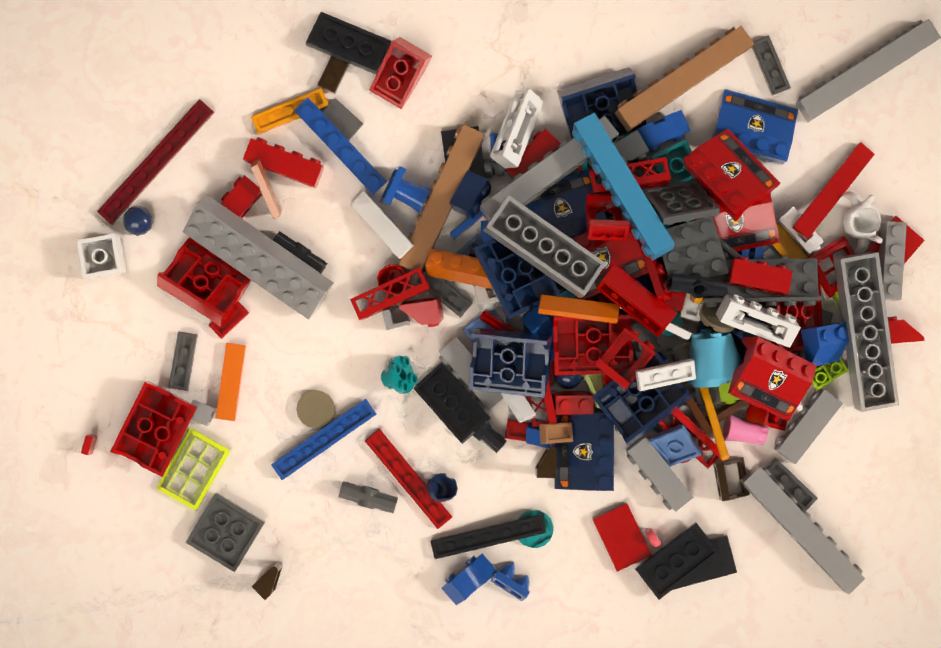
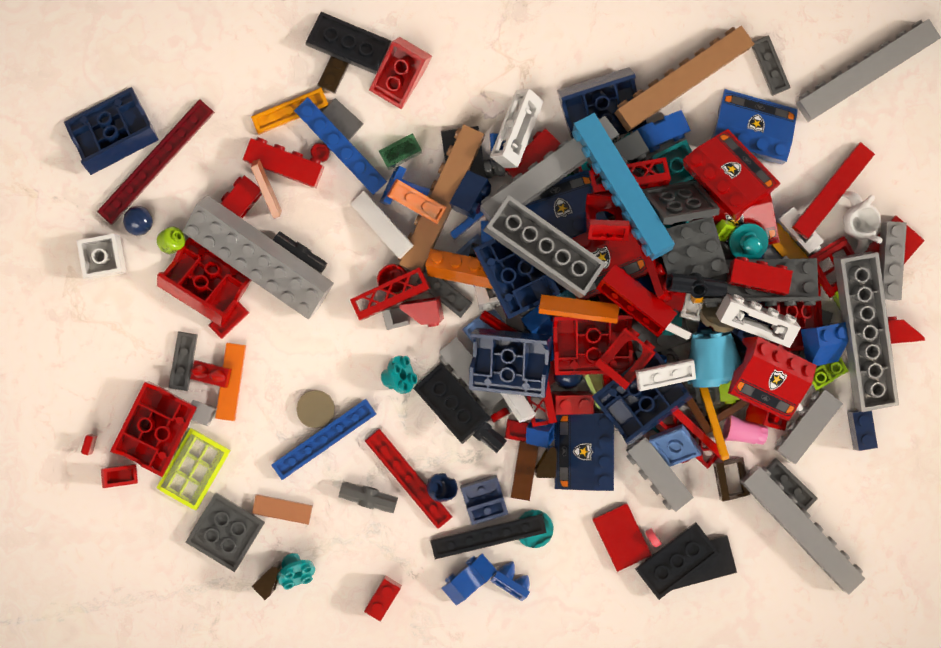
medium nougat tile [539,422,573,444] -> none
none -> dark blue piece [64,87,159,175]
none -> red slope [101,464,138,488]
none -> lime head [157,226,185,254]
none -> red tile [190,360,232,388]
none -> nougat tile [252,494,313,525]
none -> teal plate [277,553,315,590]
none -> red tile [310,143,330,163]
none -> red brick [364,575,402,622]
none -> clear green brick [379,133,422,170]
none -> orange tile [387,179,447,224]
none -> dark blue slope [460,474,508,525]
none -> red tile [491,407,510,423]
none -> reddish brown tile [511,441,539,501]
none -> lime plate [715,219,736,242]
none -> teal plate [728,222,768,259]
none -> dark blue brick [847,410,878,451]

